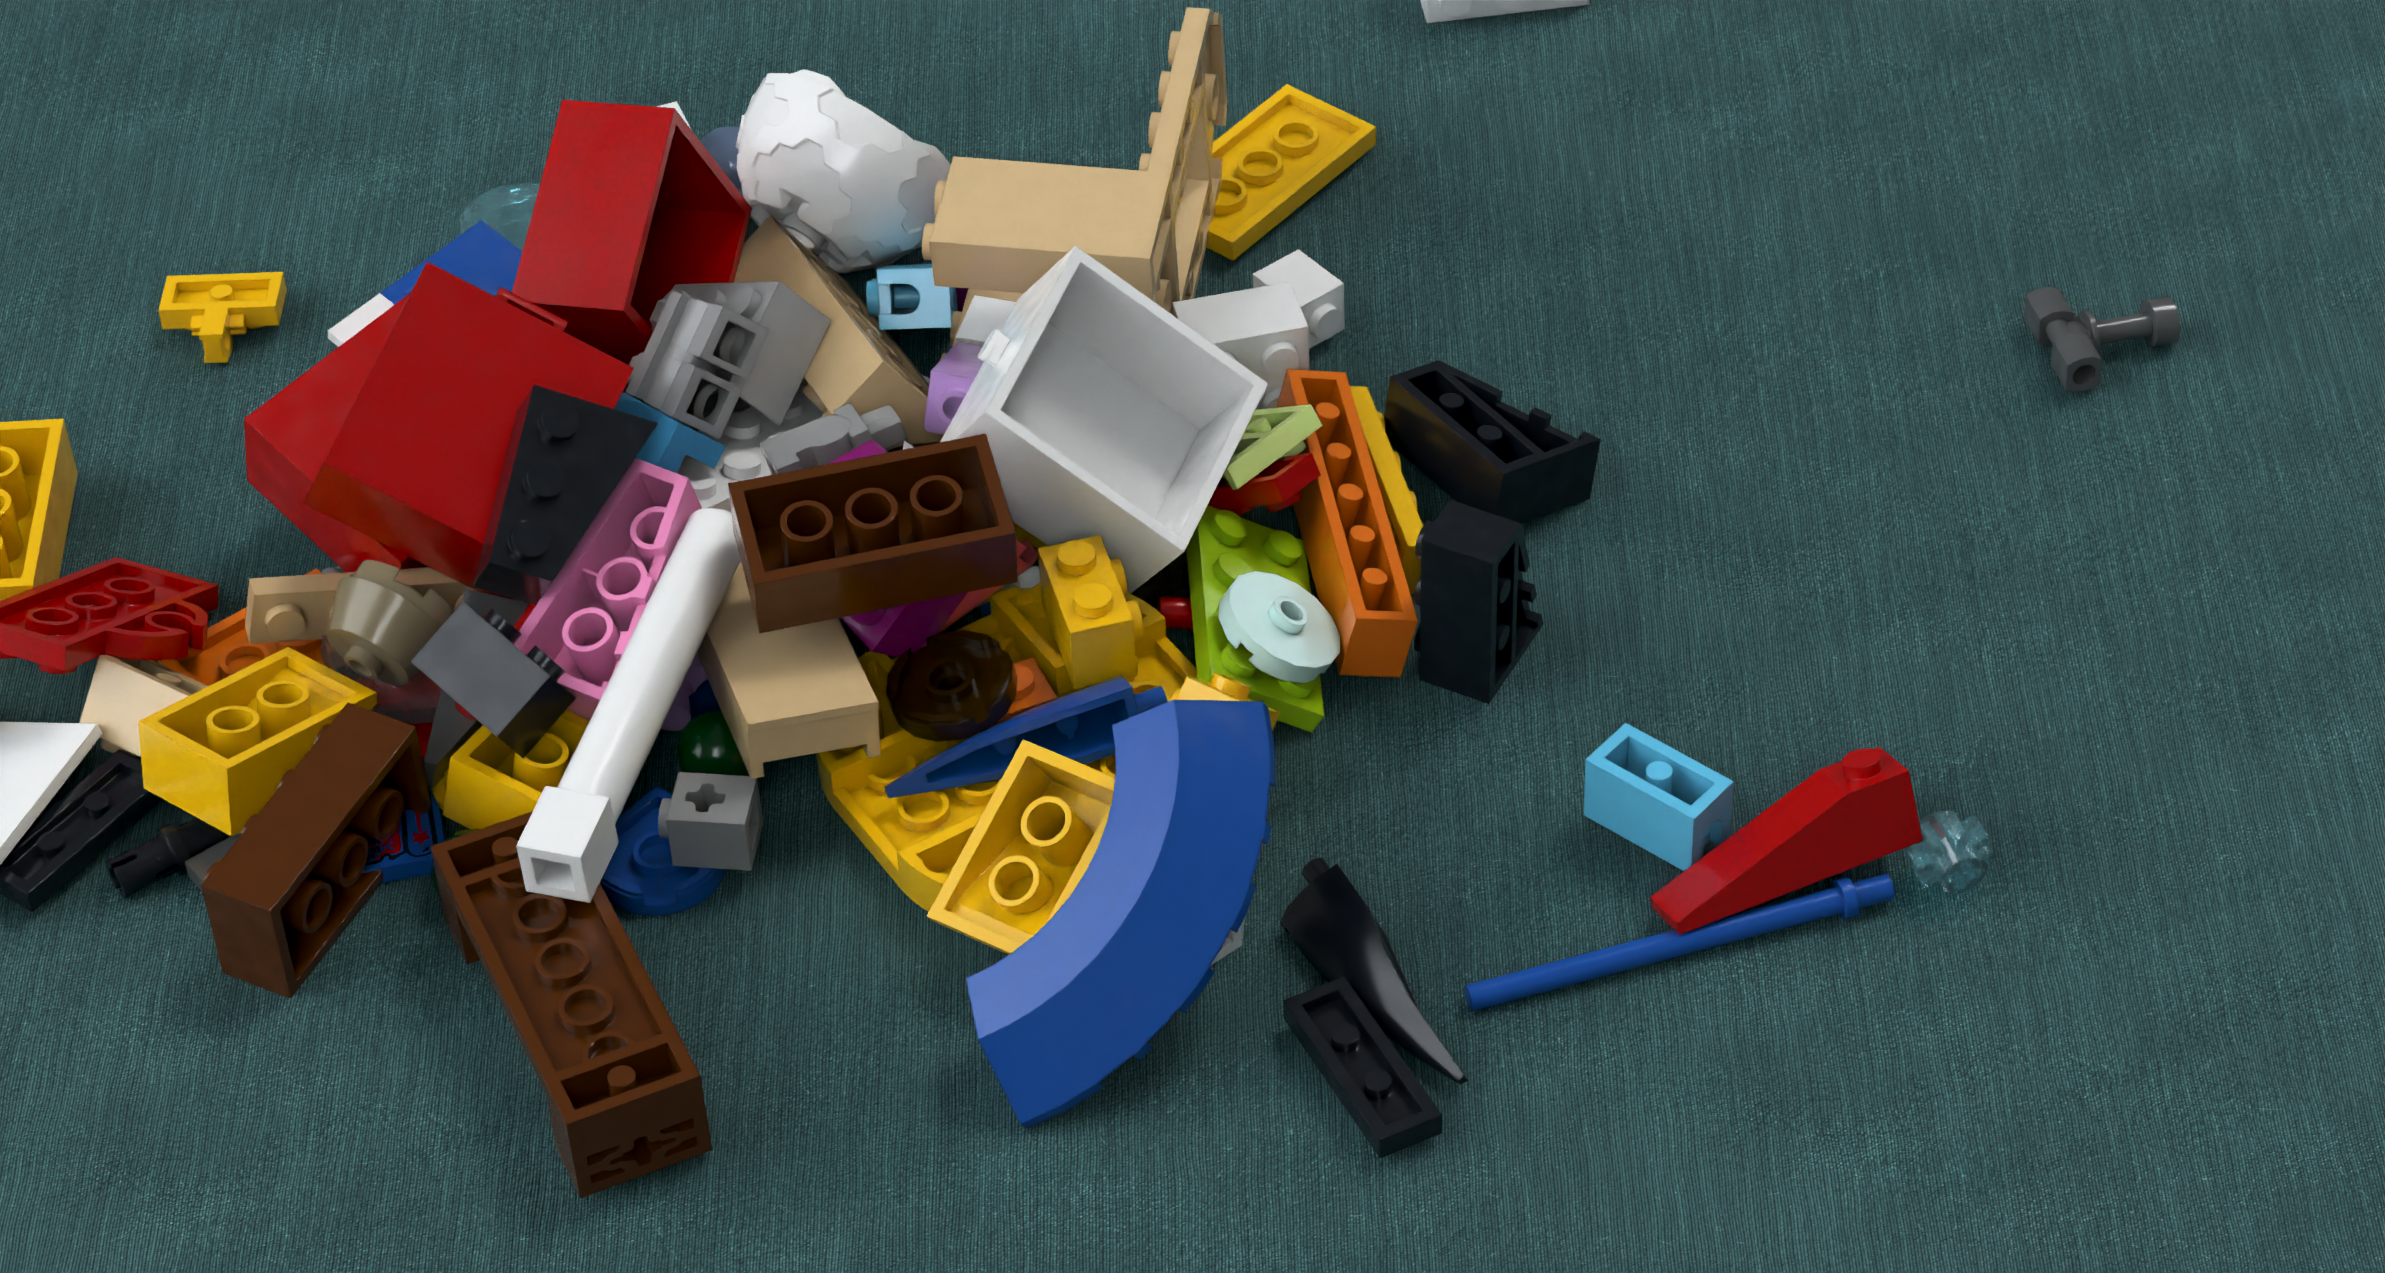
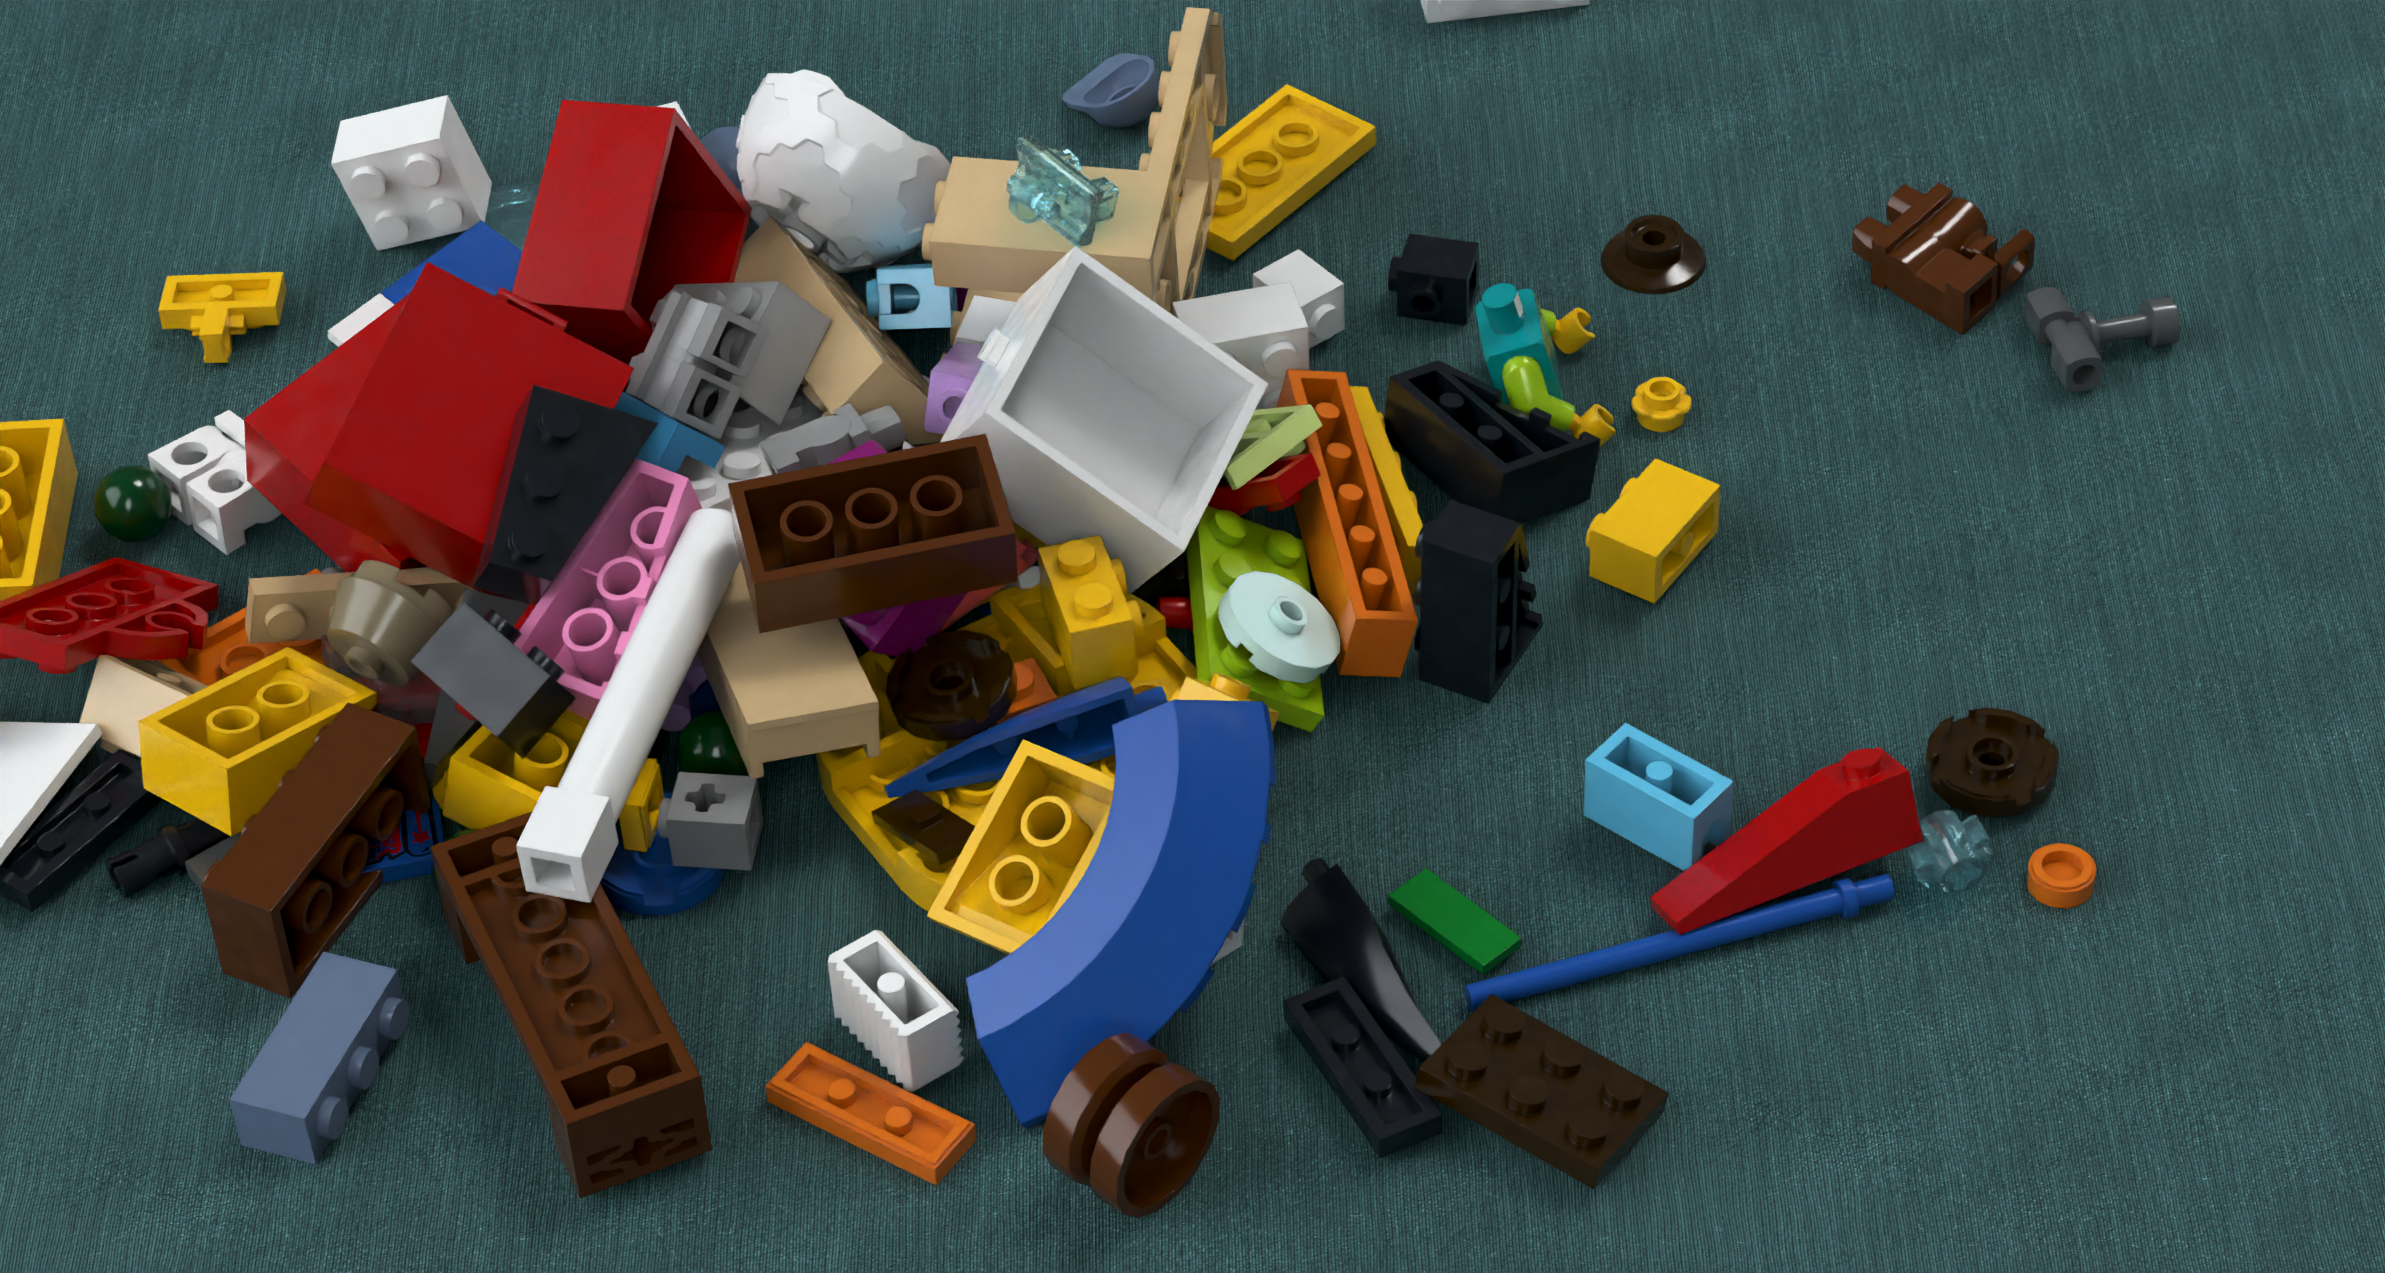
none -> dark green piece [94,465,173,542]
none -> white hips [148,410,282,555]
none -> sand blue brick [229,951,409,1164]
none -> white brick [331,95,492,251]
none -> yellow tile [619,758,665,852]
none -> orange tile [765,1042,977,1186]
none -> white brick [828,930,964,1092]
none -> dark brown piece [871,789,975,865]
none -> clear light blue hips [1006,135,1119,247]
none -> reddish brown wheel [1042,1032,1220,1218]
none -> sand blue cap [1062,53,1160,129]
none -> black brick [1388,234,1479,326]
none -> green piece [1388,868,1522,975]
none -> dark brown plate [1414,994,1669,1189]
none -> torso [1475,283,1616,448]
none -> yellow brick [1585,458,1721,604]
none -> dark brown piece [1600,215,1706,294]
none -> yellow plate [1631,377,1692,432]
none -> reddish brown hips [1852,182,2035,335]
none -> dark brown plate [1925,708,2059,817]
none -> orange tile [2026,843,2096,908]

